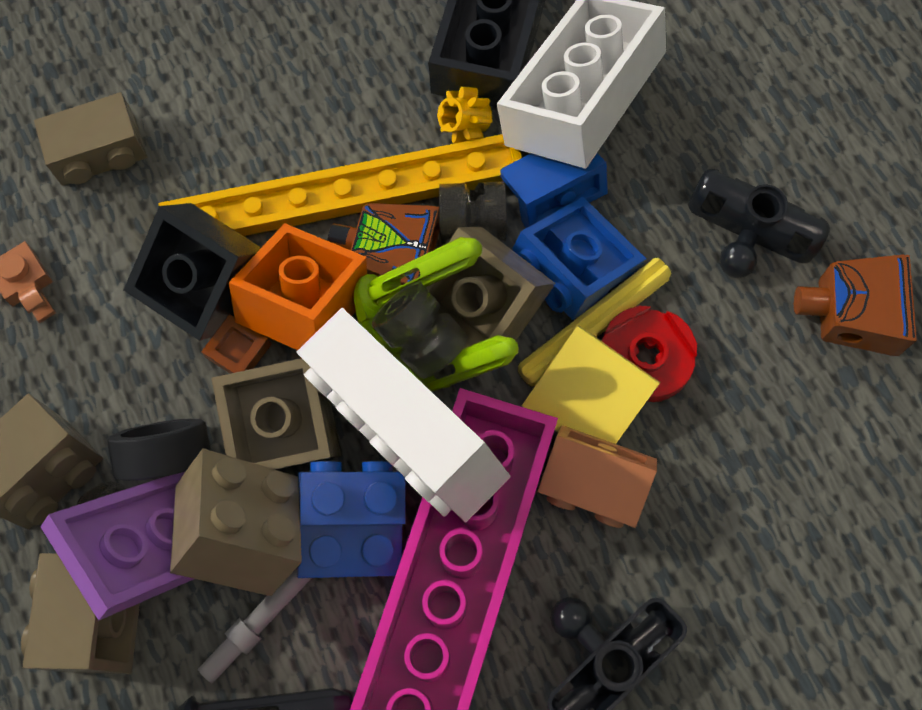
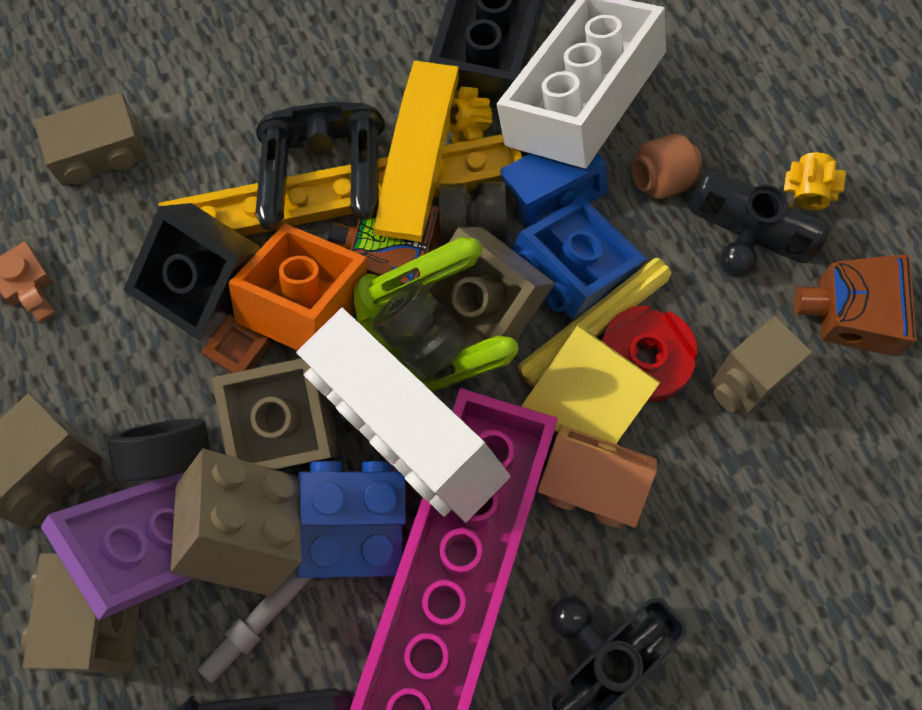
none -> black piece [255,102,385,230]
none -> yellow slope [374,61,459,242]
none -> nougat head [631,134,702,199]
none -> dark tan brick [709,315,812,419]
none -> yellow gear [784,152,846,210]

